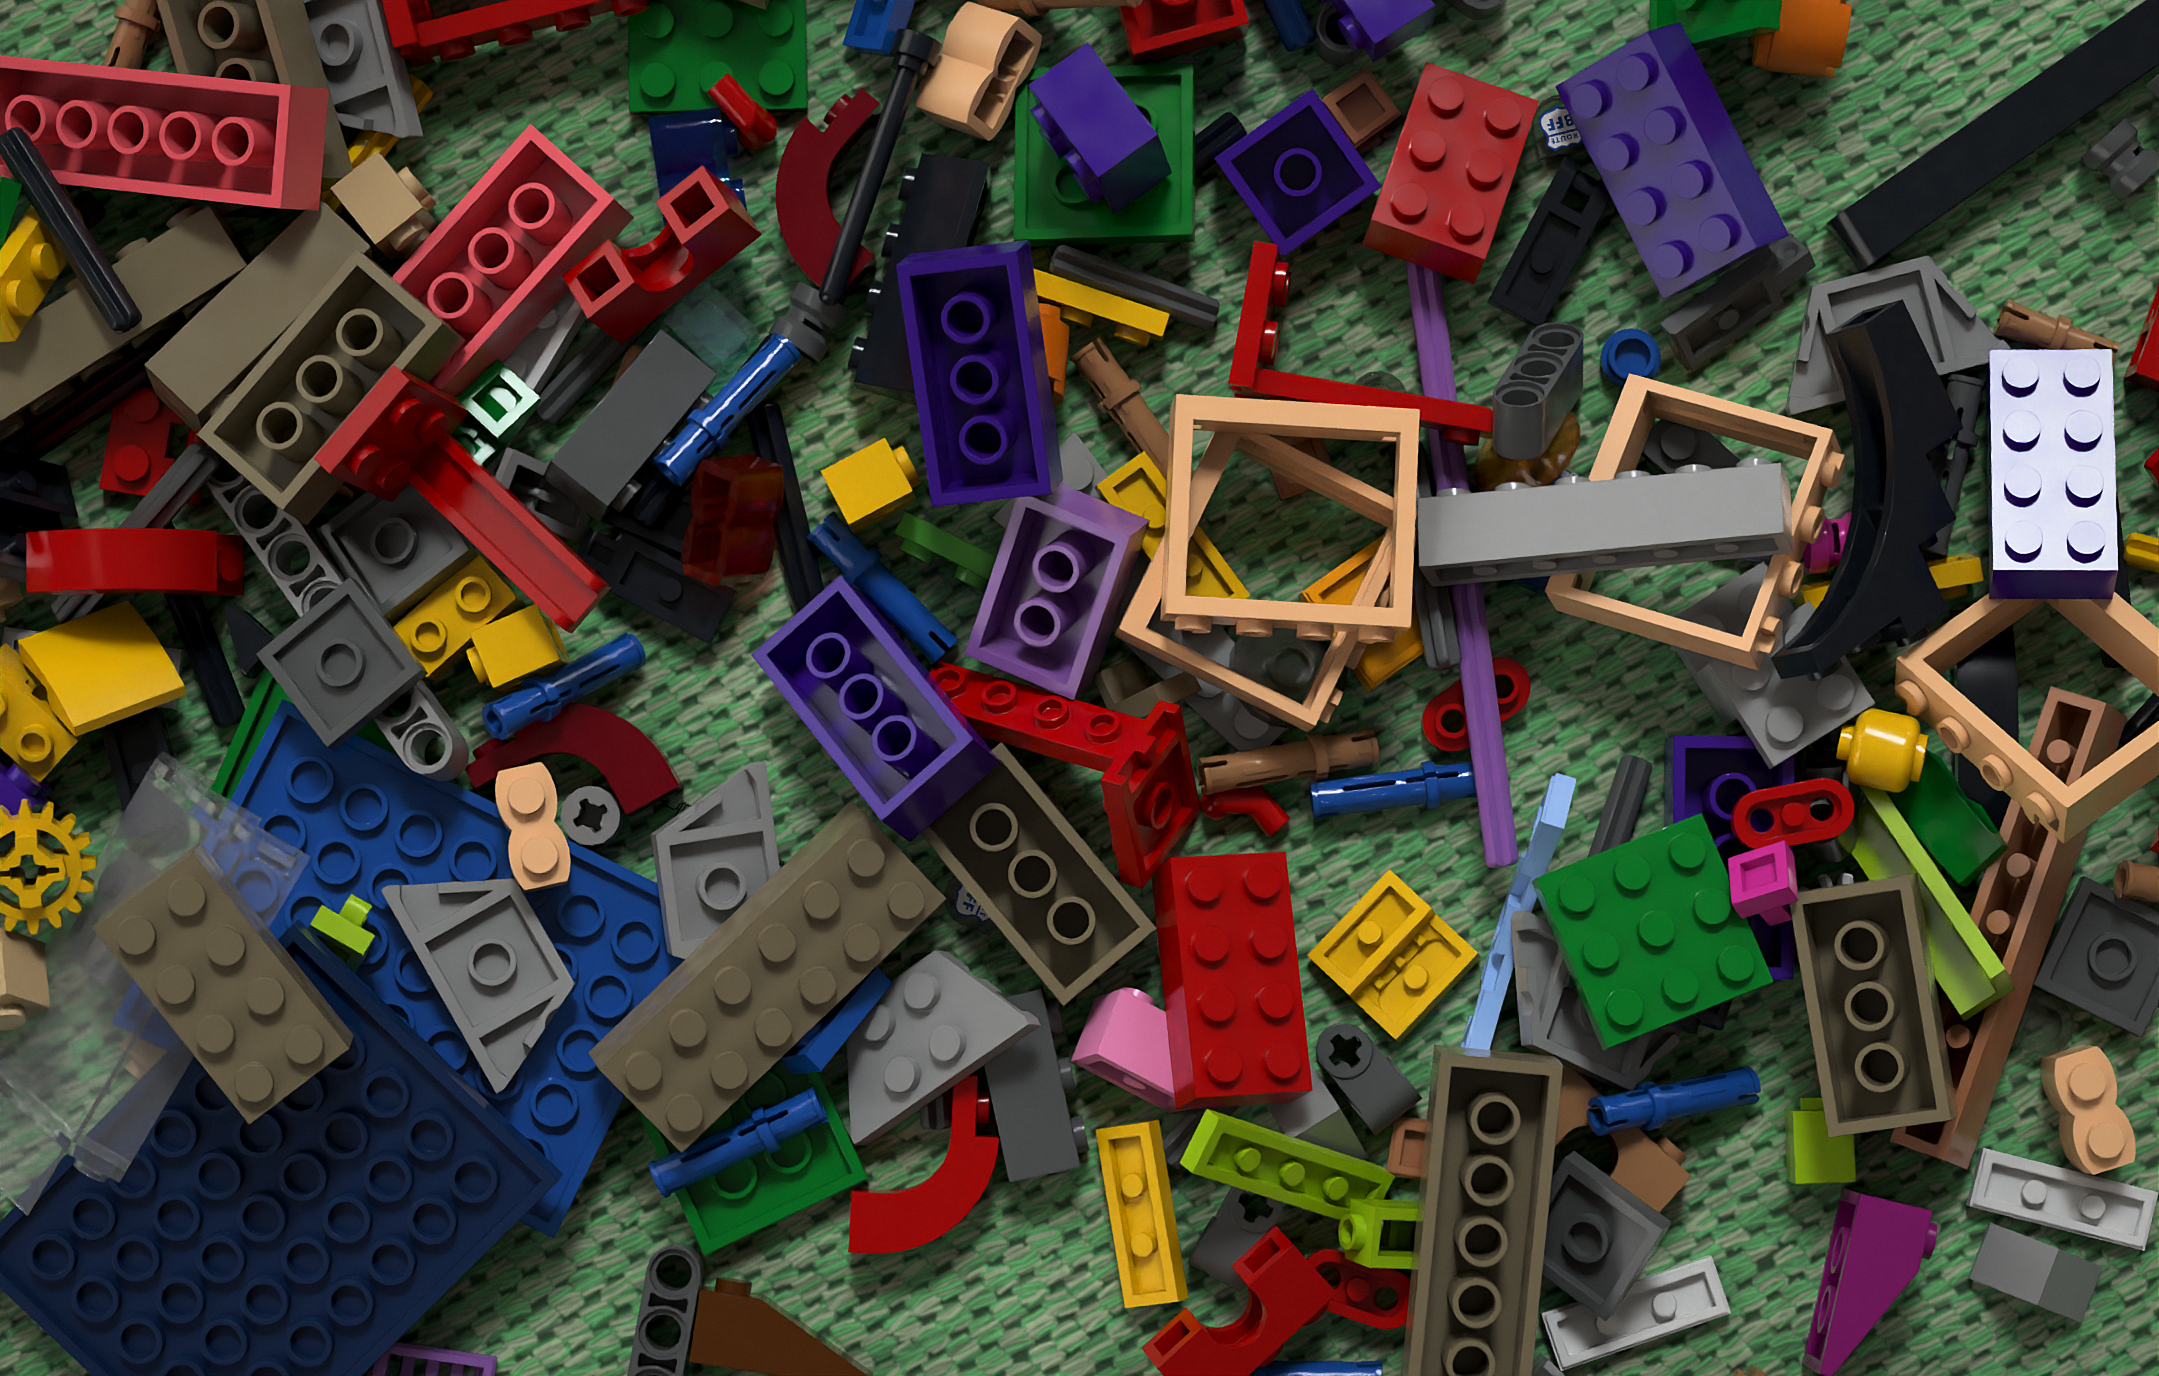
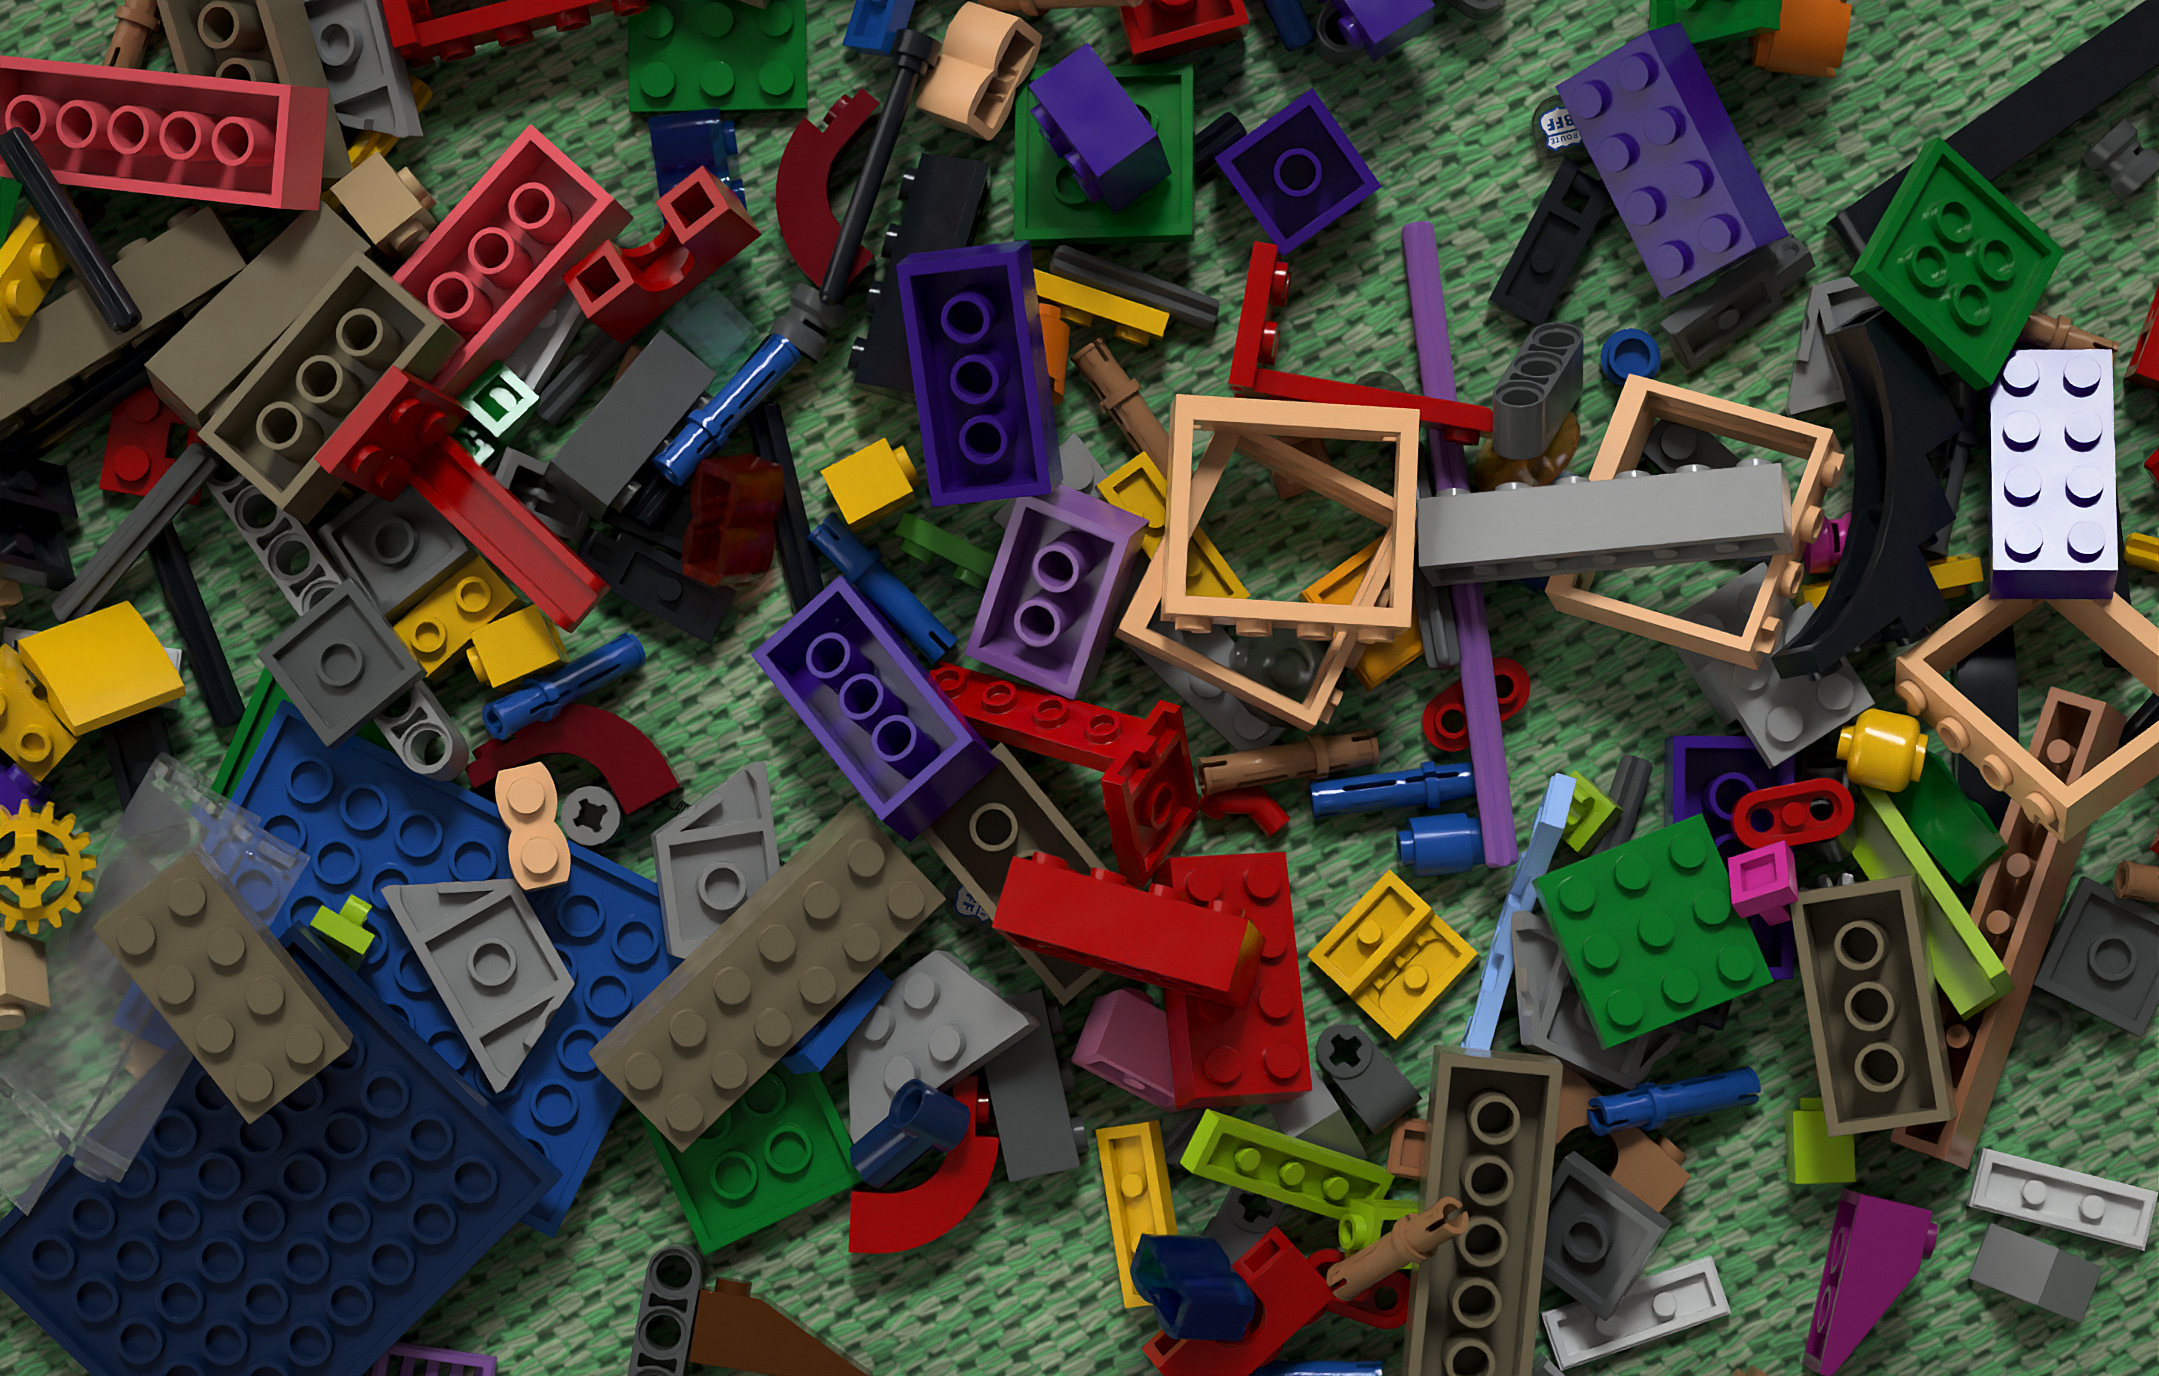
red arch [26,528,244,597] -> none
black slope [223,604,276,679] -> none
blue pin [648,1086,829,1198] -> none
red arm [707,73,777,151] -> none
dark tan bracket [1094,656,1202,718] -> none
nougat tile [1321,67,1402,149] -> none
red brick [1362,62,1539,284] -> none
light nougat brick [2040,1045,2136,1175] -> none
none -> dark blue piece [849,1079,970,1189]
none -> red brick [992,852,1266,1010]
none -> clear blue brick [1130,1233,1255,1341]
none -> medium nougat pin [1326,1196,1469,1301]
none -> blue brick [1396,812,1486,878]
none -> lime tile [1561,770,1624,856]
none -> green plate [1849,137,2065,391]

